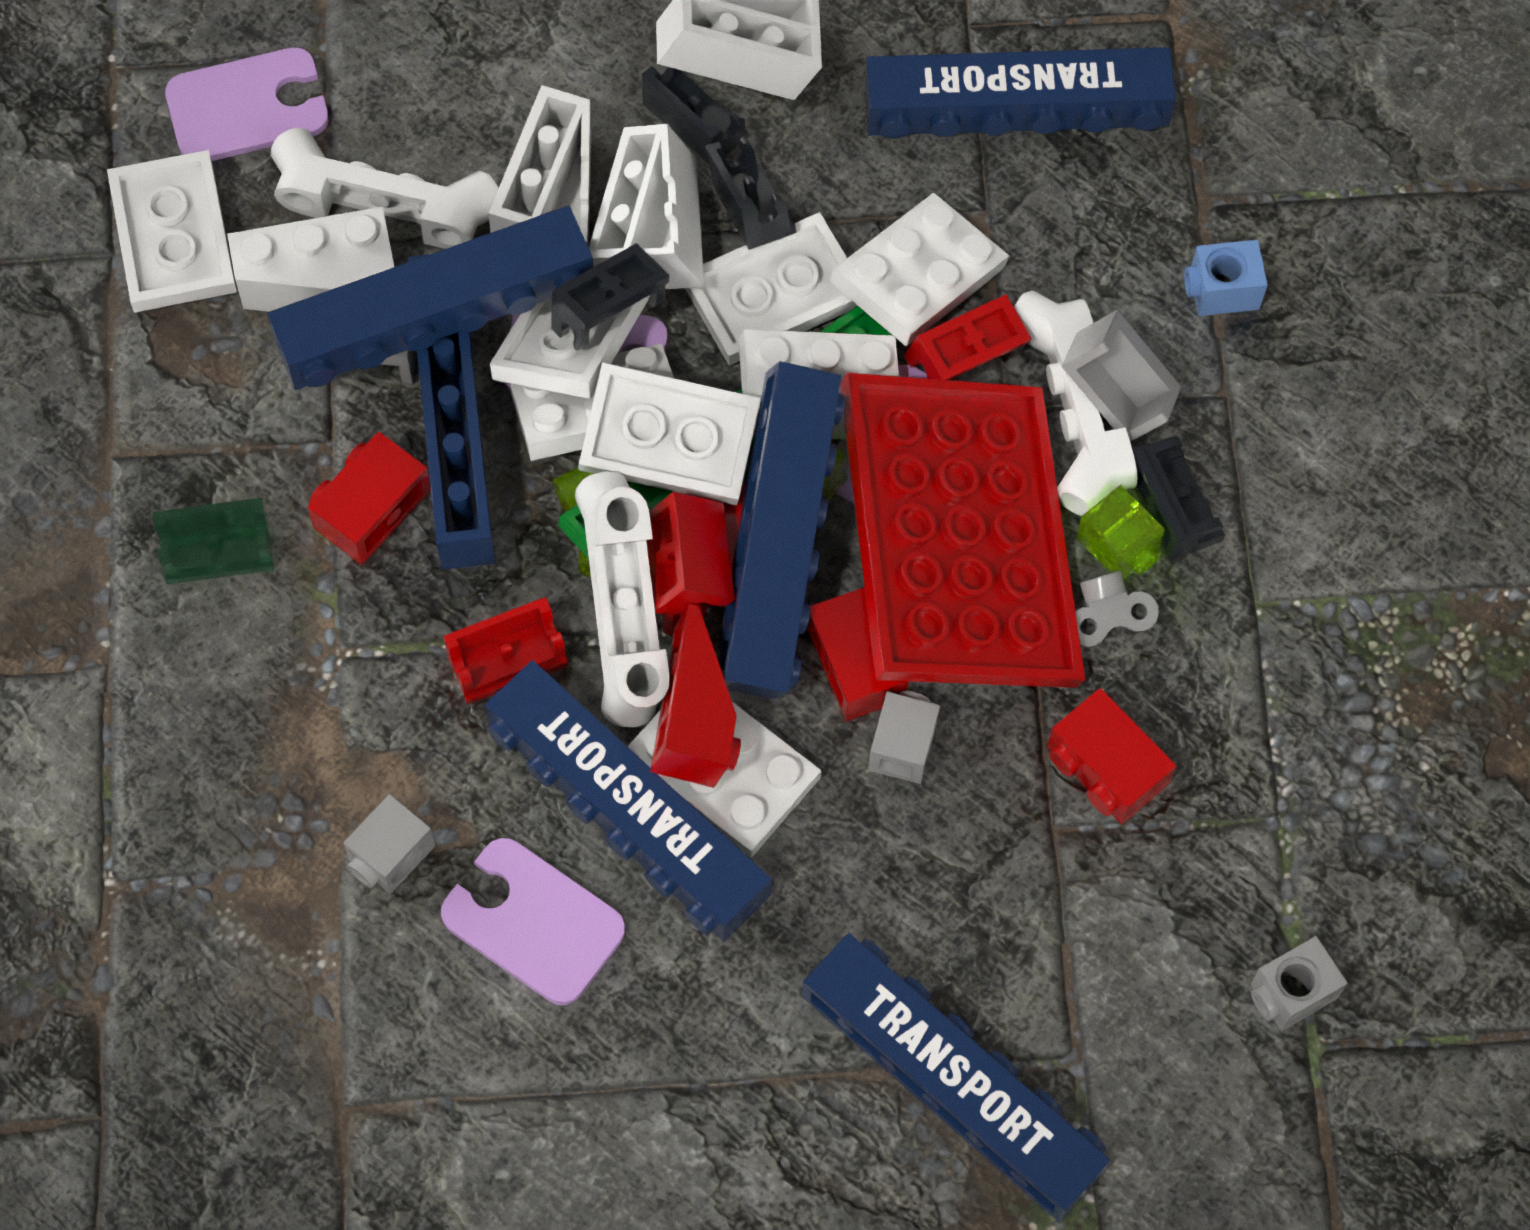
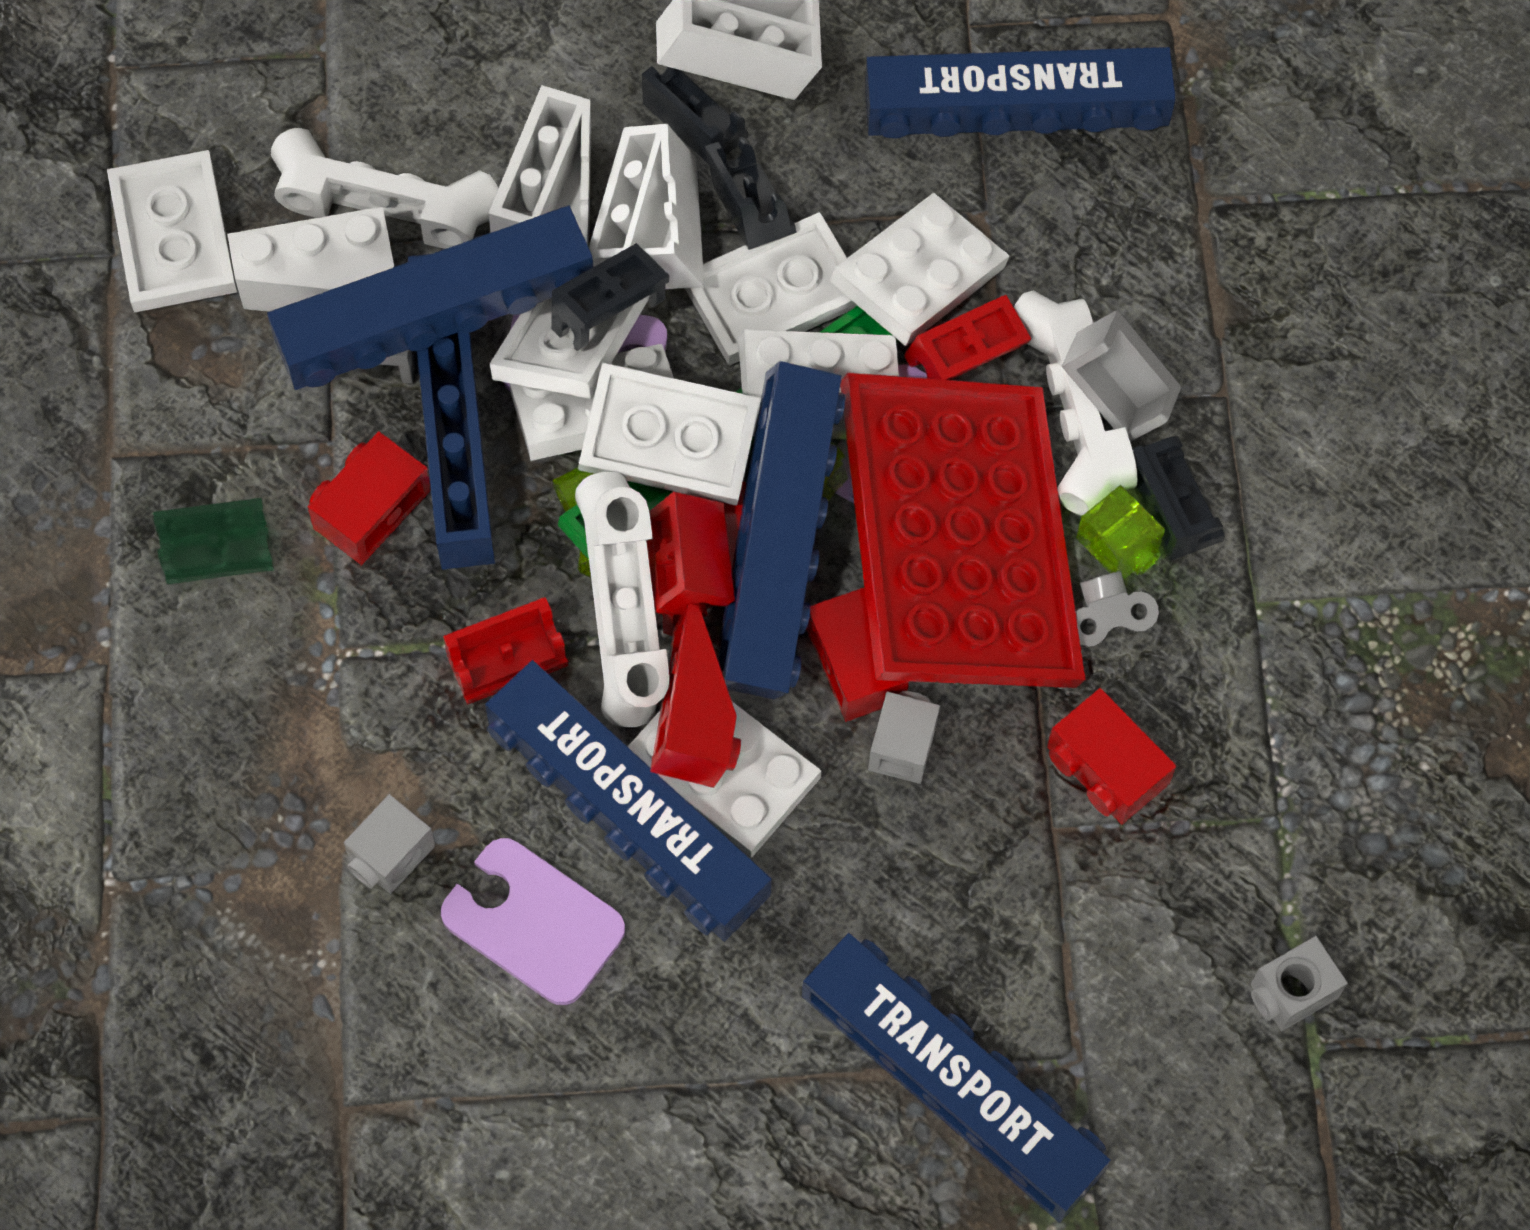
lavender piece [165,47,329,161] -> none
medium blue brick [1184,240,1267,316] -> none

